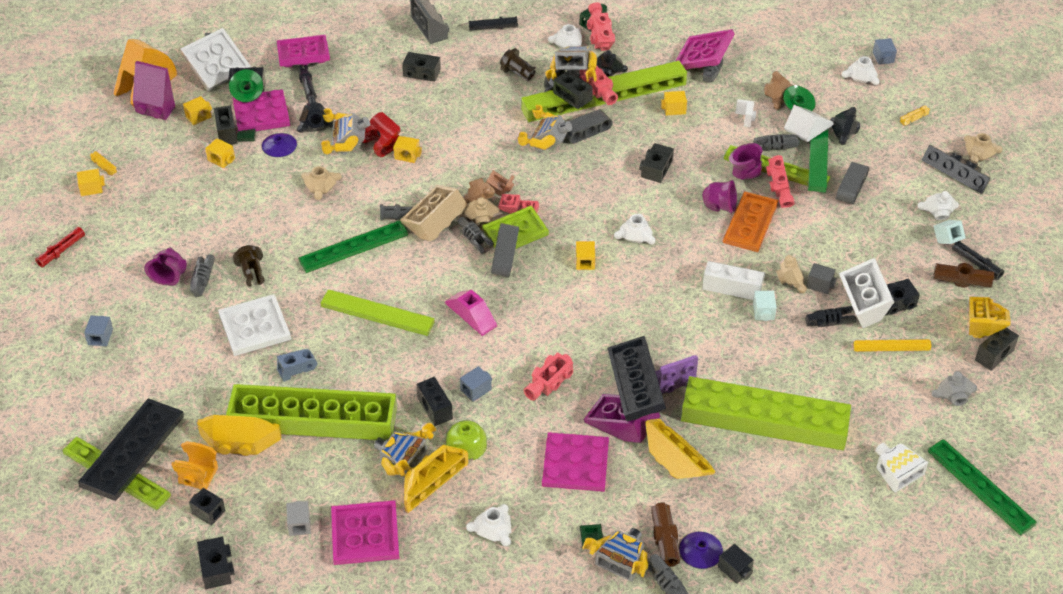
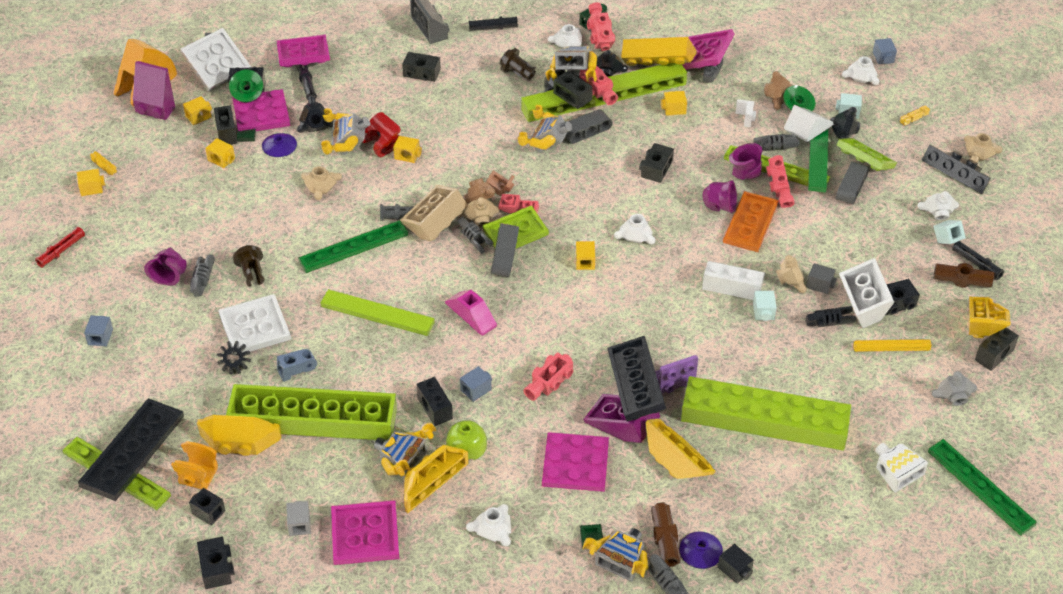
none -> black gear [217,341,251,375]
none -> yellow slope [621,37,697,66]
none -> light aqua brick [835,93,862,119]
none -> lime plate [836,138,897,171]

